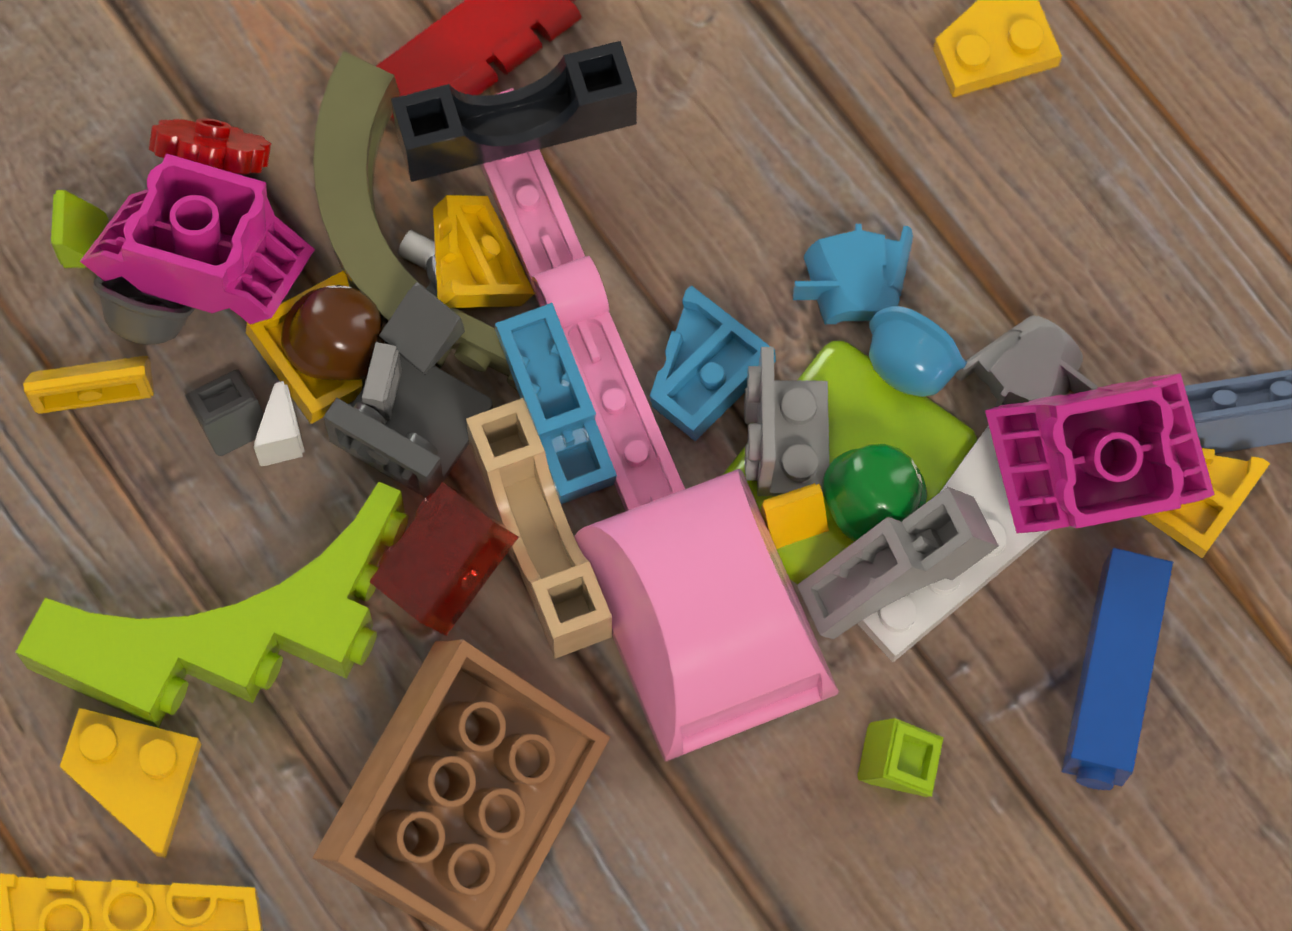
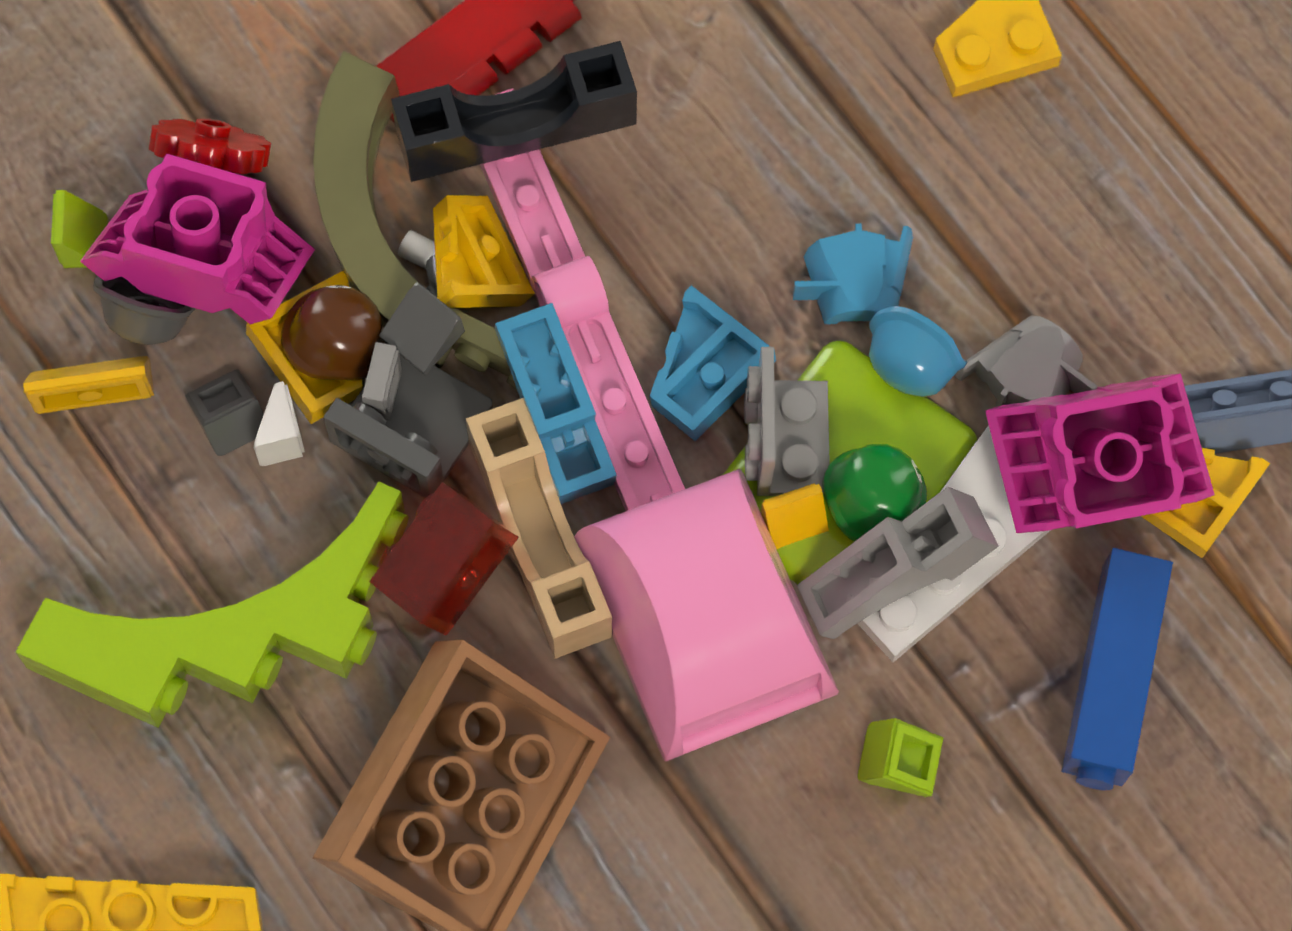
yellow wing [60,708,202,858] -> none

